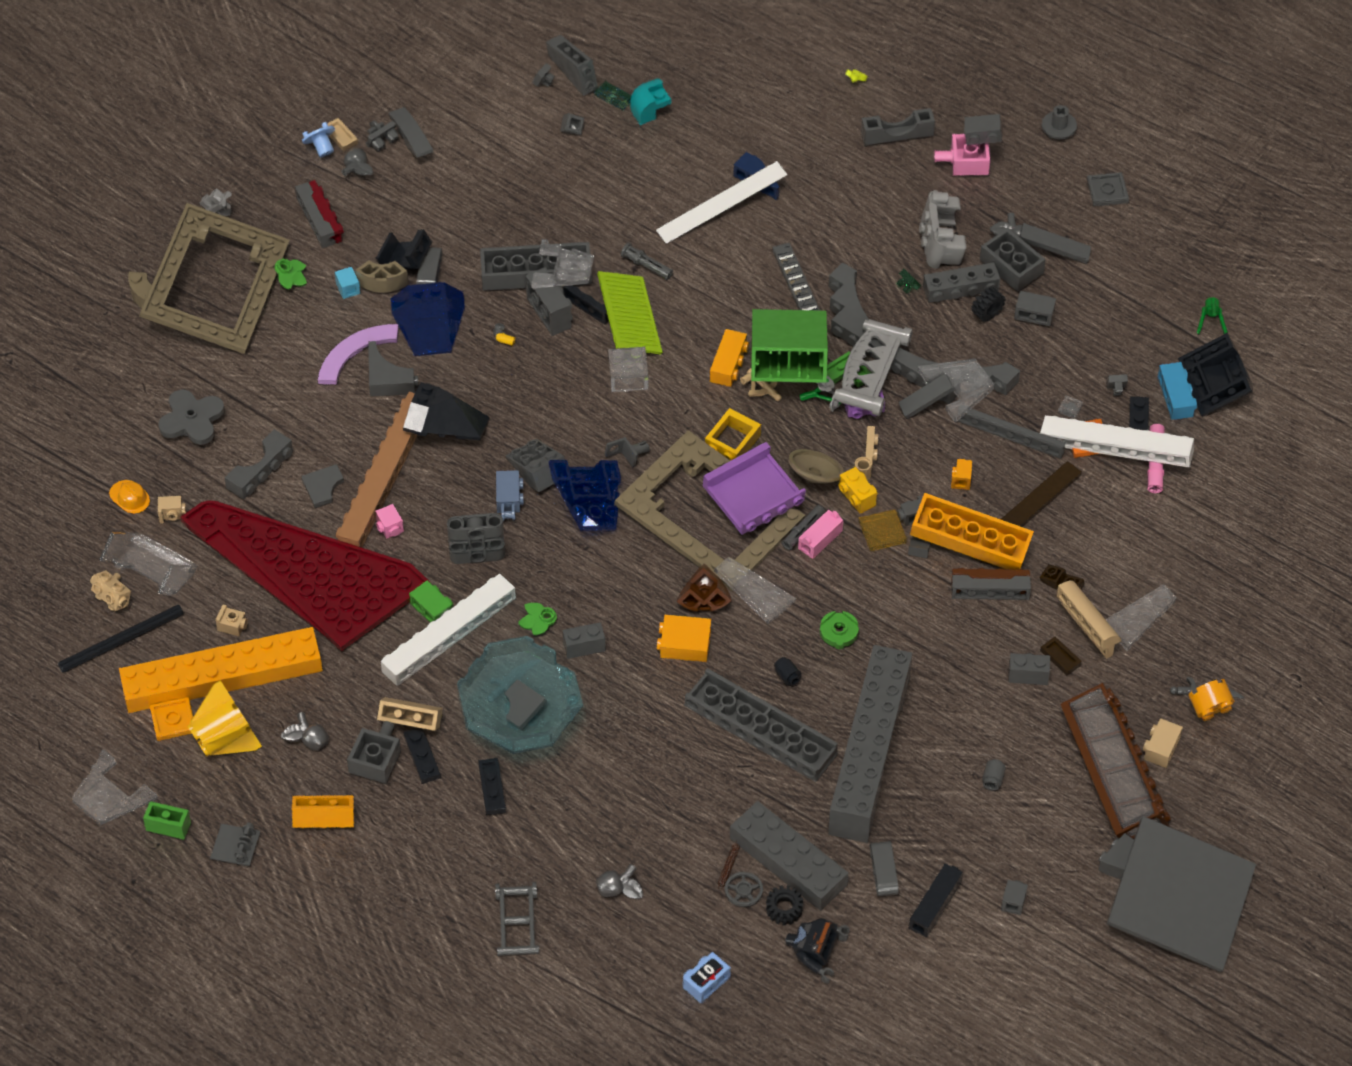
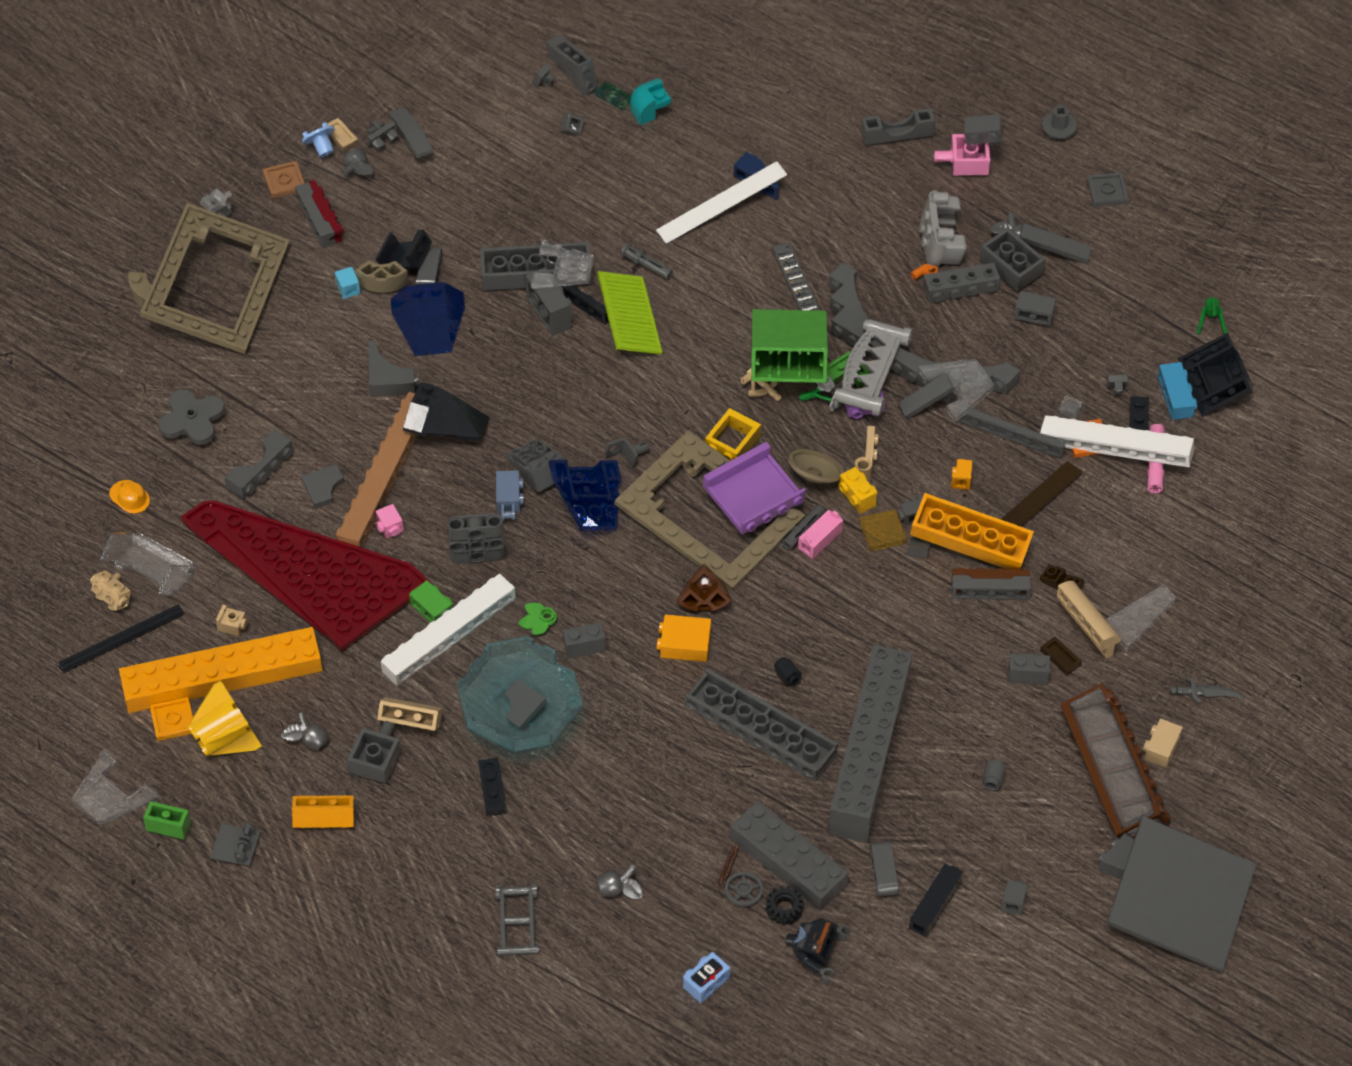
tan brick [158,496,186,523] -> none
bright green plate [274,259,307,289] -> none
lavender tile [318,324,398,385] -> none
black plate [403,728,441,784] -> none
yellow arm [493,323,516,346] -> none
clear brick [608,347,648,392] -> none
light orange brick [710,329,749,387] -> none
clear wing [714,557,797,624] -> none
bright green plate [820,611,859,650] -> none
neon yellow piece [846,69,868,83] -> none
clear green tile [897,269,921,293] -> none
black tyre [971,287,1006,322] -> none
light orange brick [1188,679,1235,721] -> none
none -> medium nougat tile [262,161,305,199]
none -> orange arm [910,264,938,280]

